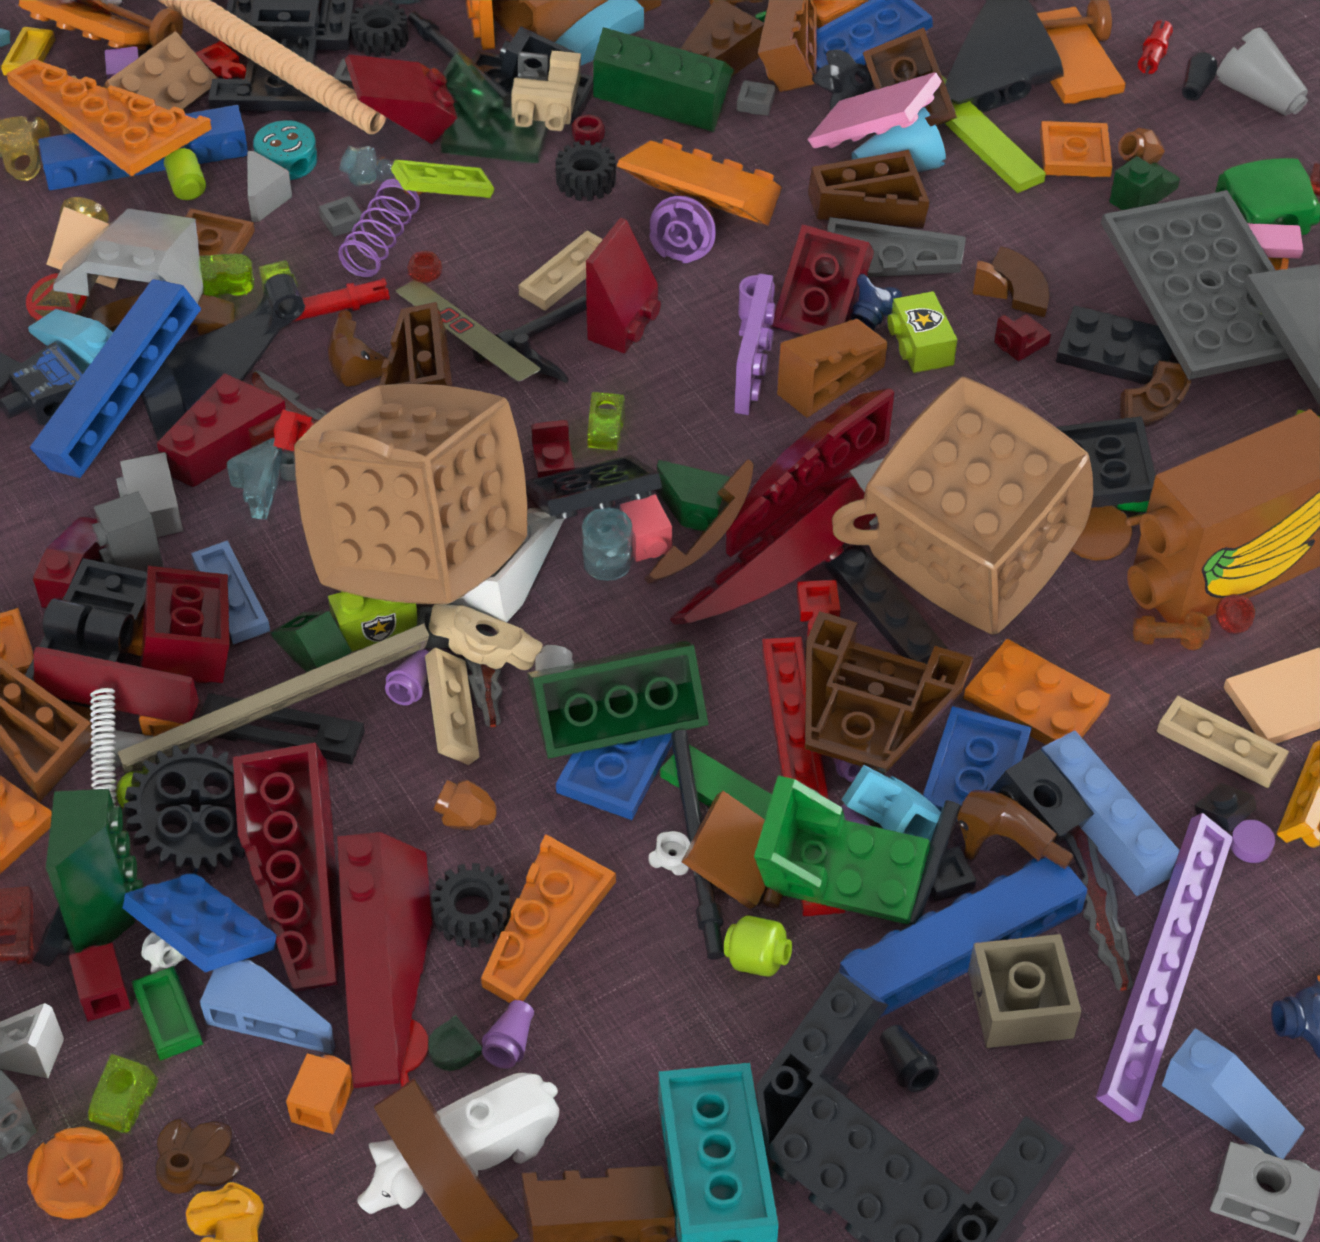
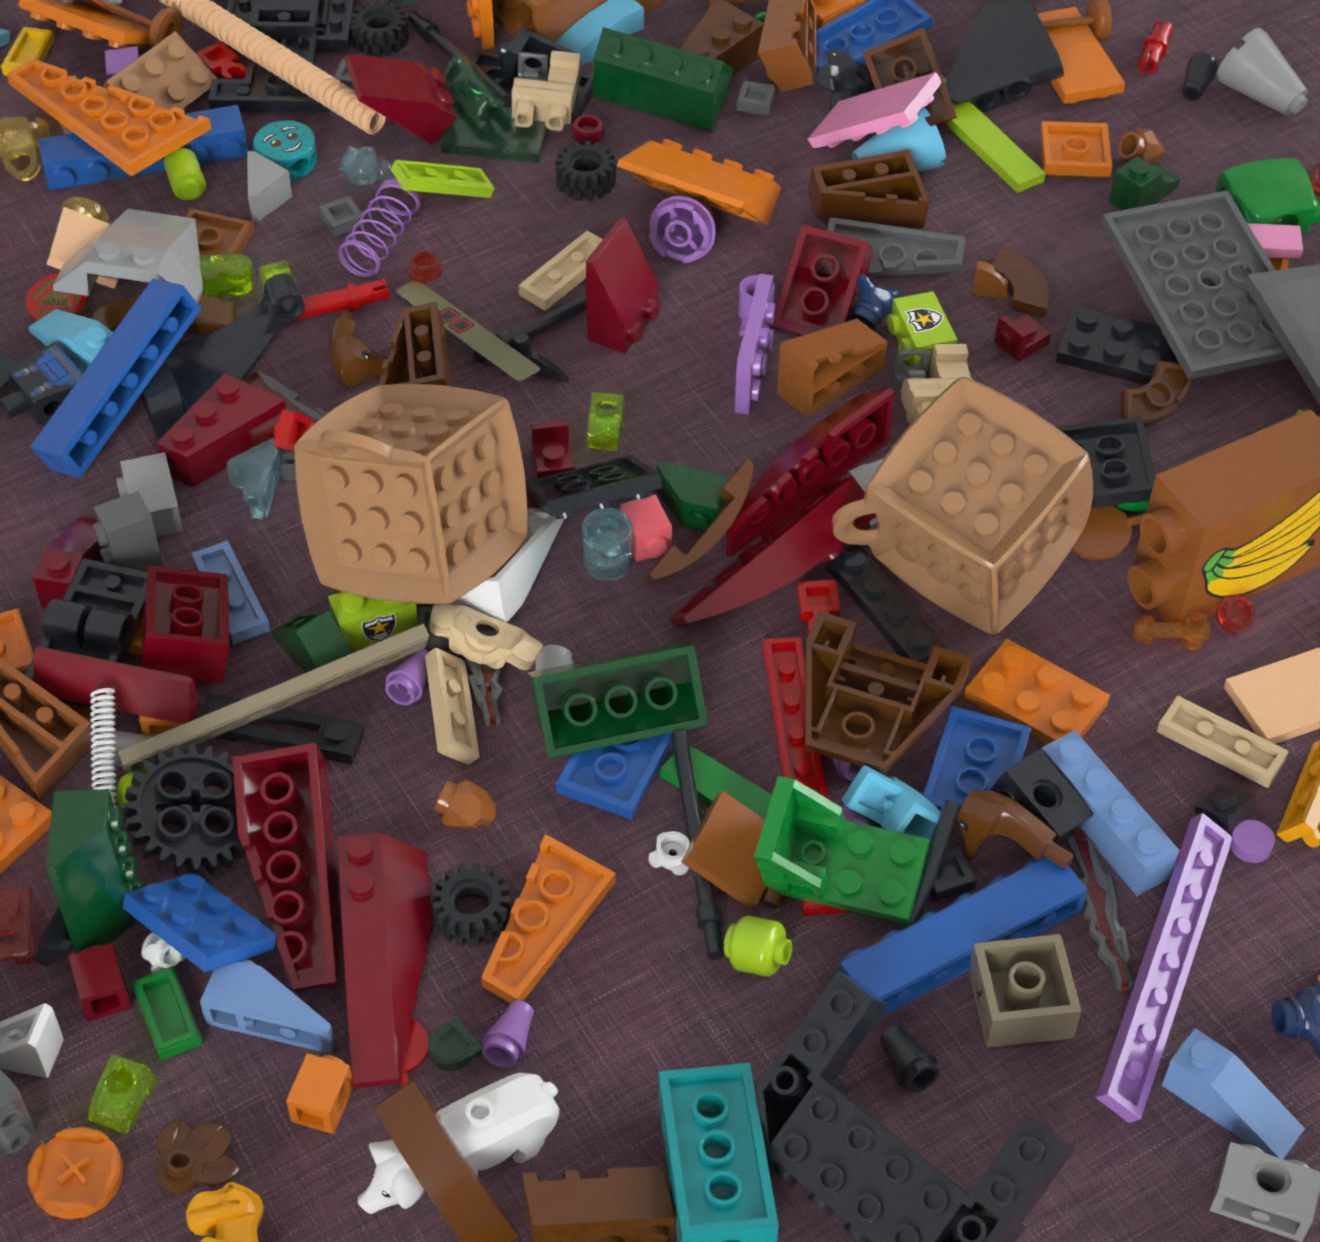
none -> tan hips [893,344,973,423]

